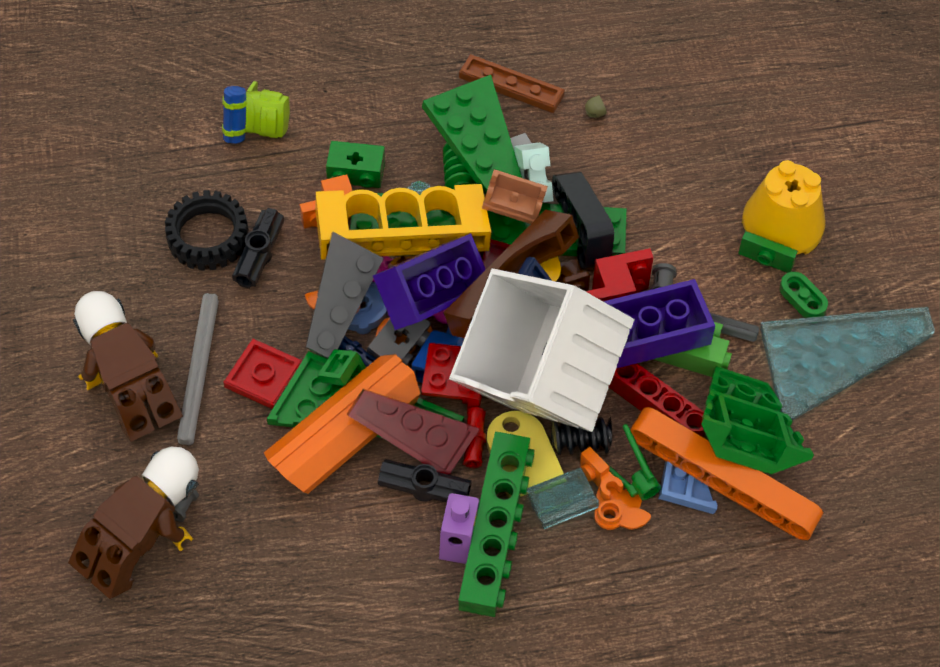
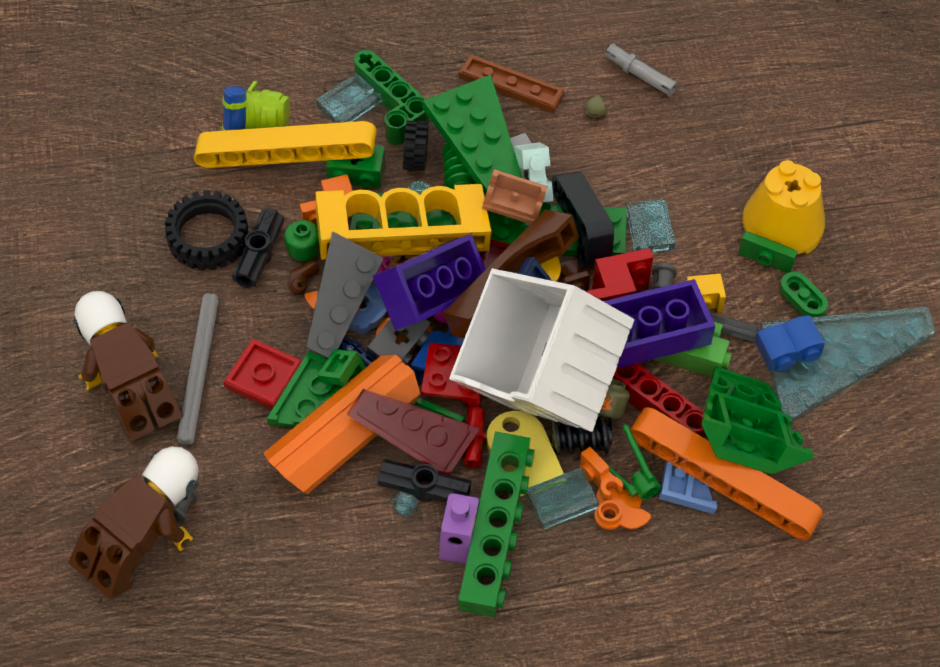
none -> yellow beam [194,121,377,168]
none -> green head [284,220,320,261]
none -> reddish brown arm [288,260,319,295]
none -> clear light blue plate [316,73,382,123]
none -> green beam [354,50,429,145]
none -> clear light blue plate [390,491,419,517]
none -> black tyre [403,120,429,171]
none -> olive head [597,378,630,423]
none -> light grey pin [605,43,678,97]
none -> clear light blue plate [626,199,676,252]
none -> yellow brick [687,274,726,313]
none -> blue brick [755,316,825,371]

